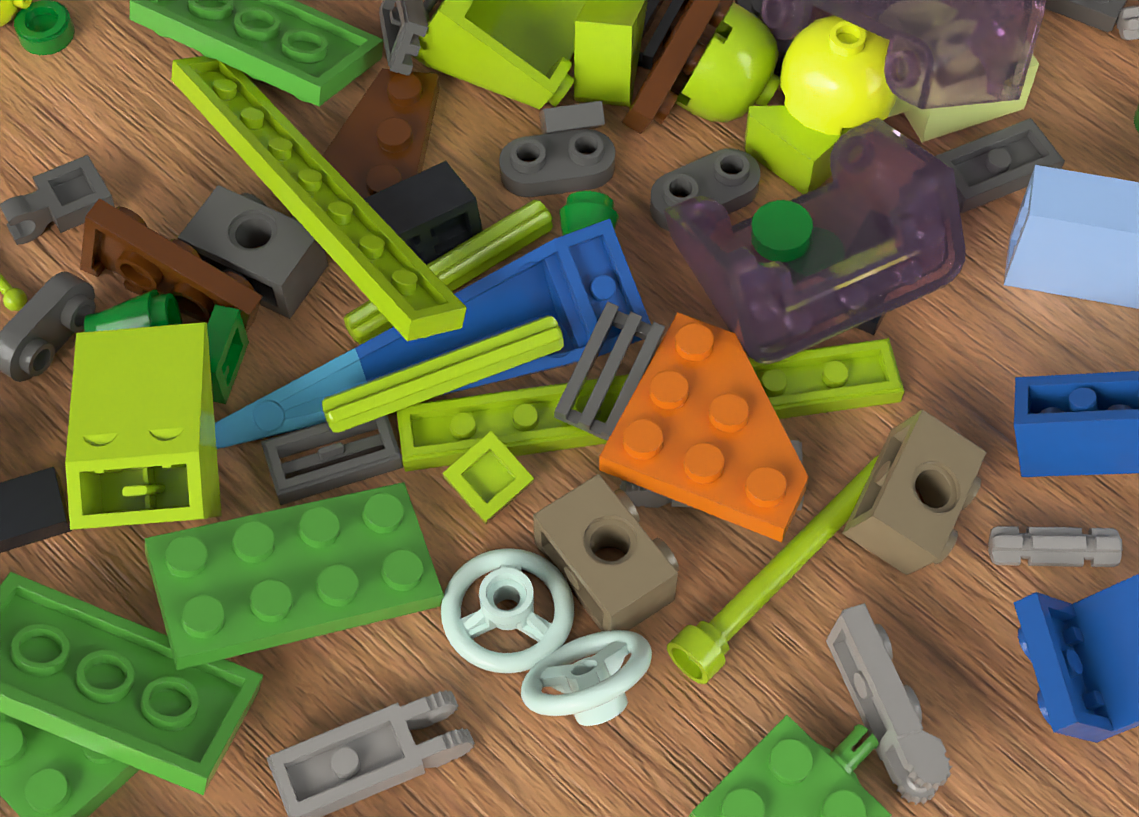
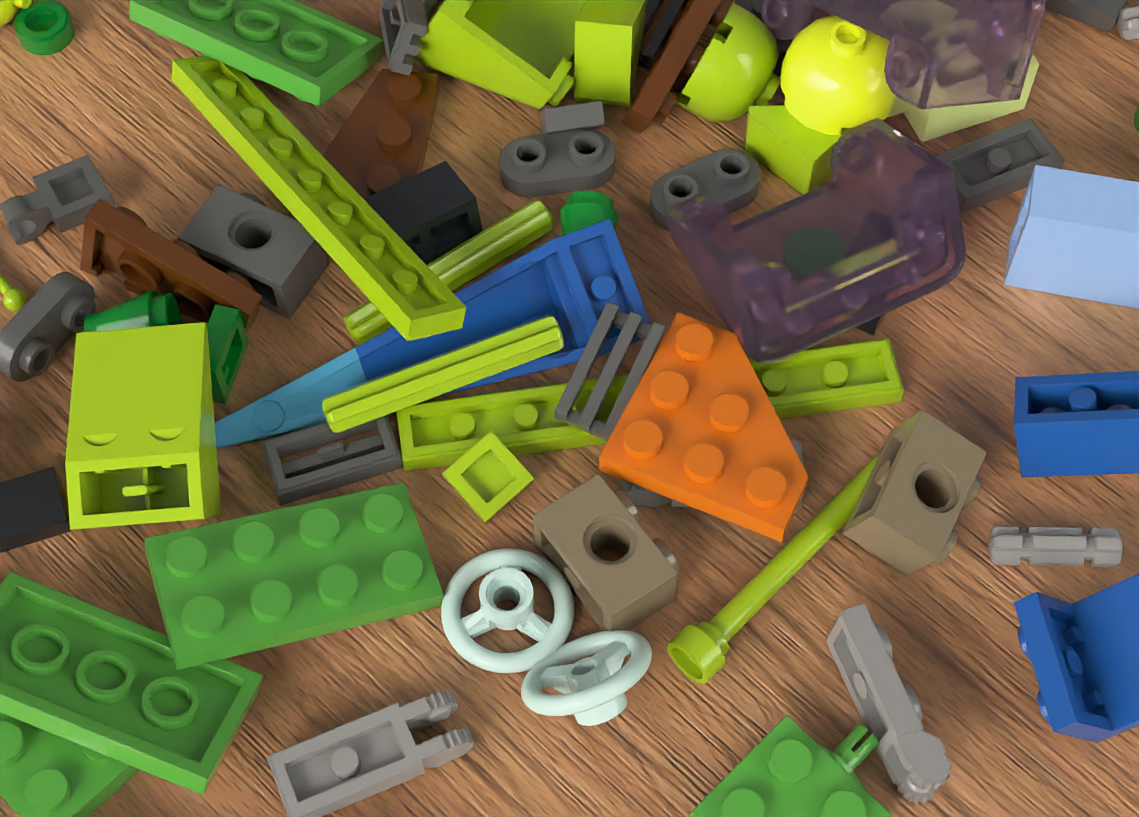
green tile [751,200,813,262] -> none

